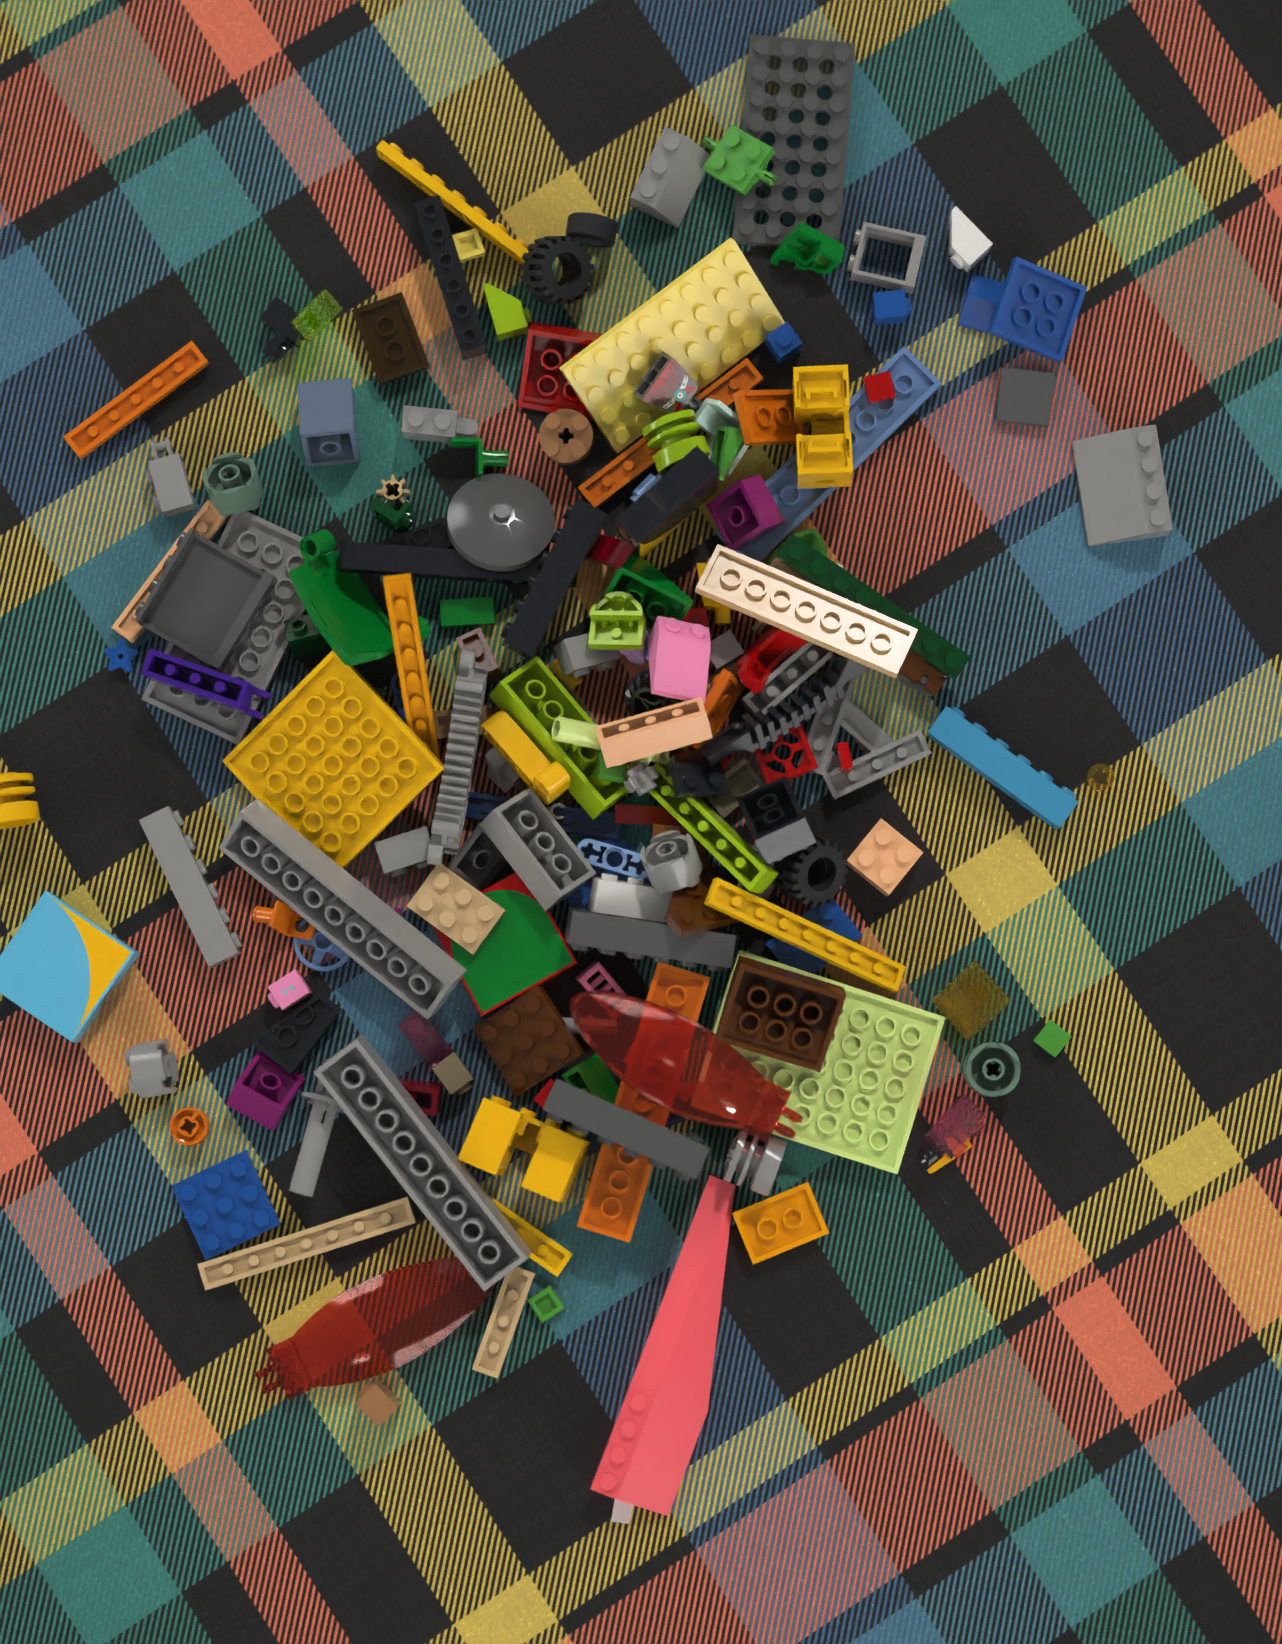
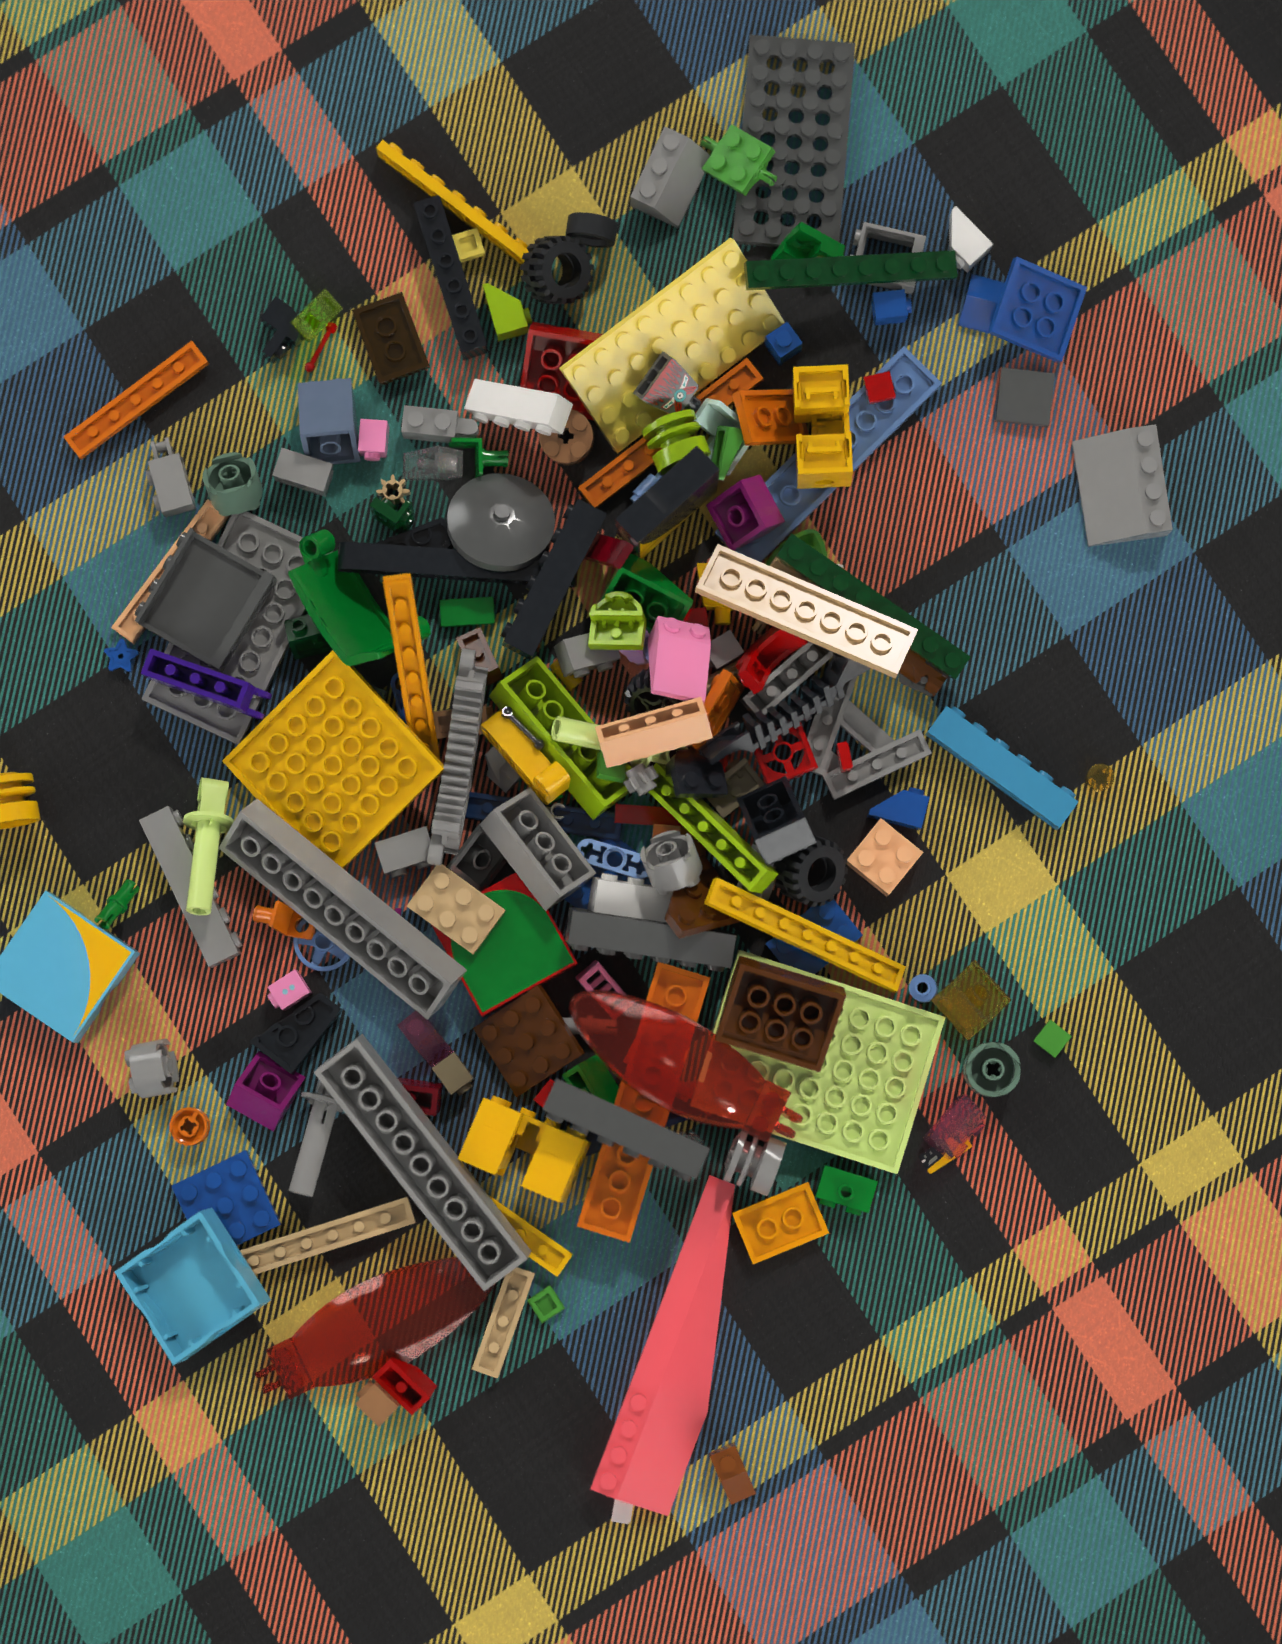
none -> green pin [94,879,140,930]
none -> medium azure tile [115,1208,271,1365]
none -> yellowish green piece [183,777,234,915]
none -> light grey hinge [272,448,334,497]
none -> red hinge [305,322,337,372]
none -> bright pink brick [358,419,389,461]
none -> red slope [372,1357,437,1416]
none -> clear slope [403,446,463,481]
none -> white brick [464,379,573,436]
none -> black hinge [501,707,544,750]
none -> dark orange slope [709,1442,756,1505]
none -> dark green plate [744,250,958,290]
none -> green brick [814,1165,878,1216]
none -> blue slope [867,787,930,830]
none -> medium blue brick [909,974,938,1003]

